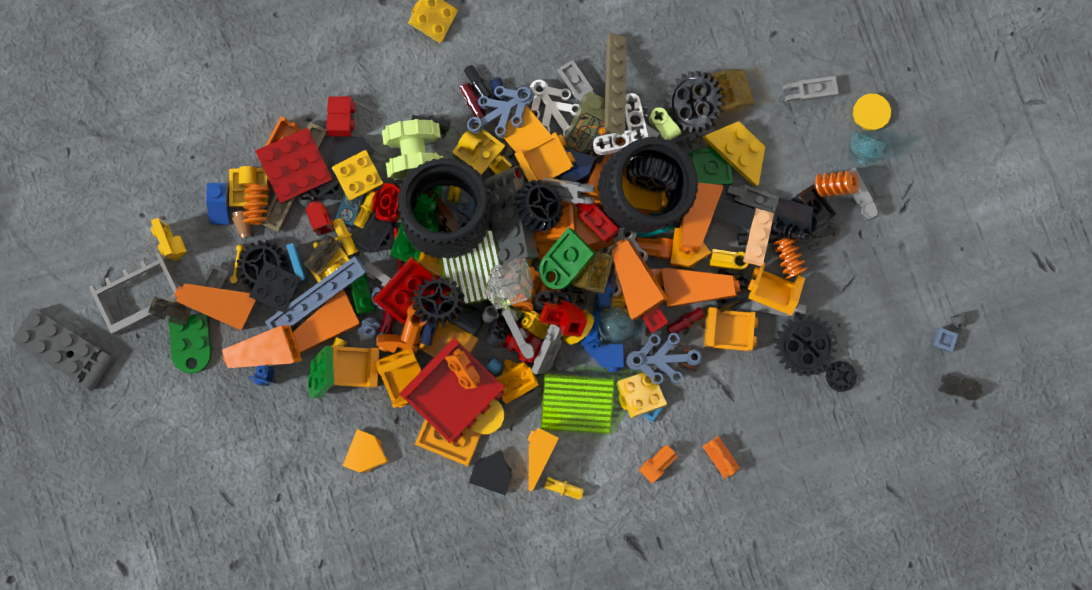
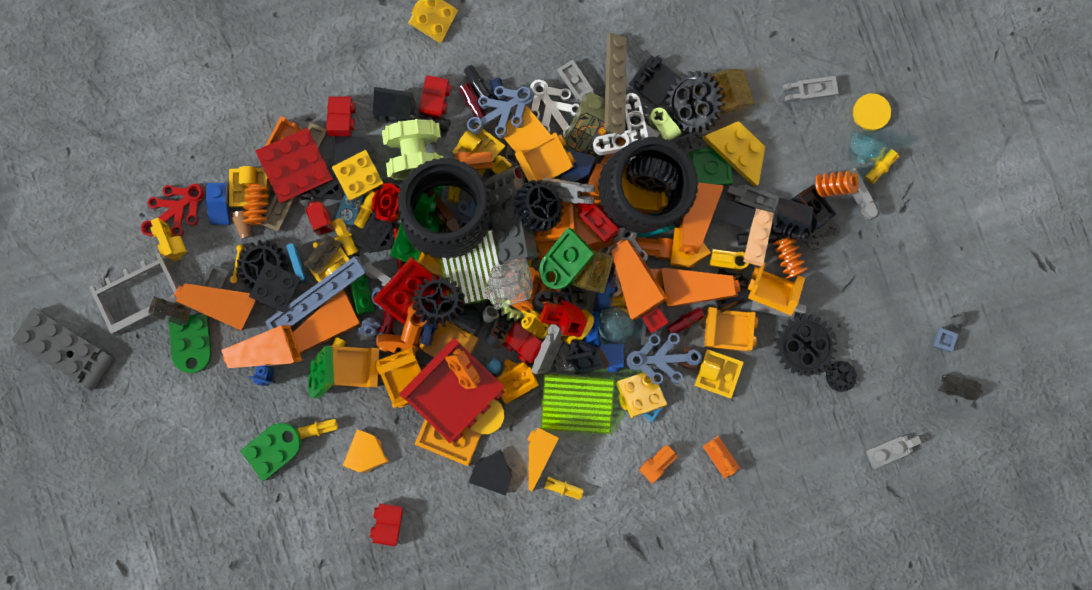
light grey hinge [502,307,534,359] -> none
none -> red plant [141,184,205,237]
none -> green plate [240,422,302,482]
none -> yellow axle [298,419,338,439]
none -> red brick [370,503,404,546]
none -> black slope [373,87,416,123]
none -> red brick [419,75,452,119]
none -> orange piece [454,152,493,170]
none -> black slope [566,339,610,374]
none -> black hinge [629,55,681,106]
none -> yellow plate [694,349,744,399]
none -> yellow pin [864,149,900,185]
none -> light grey hinge [865,435,921,469]

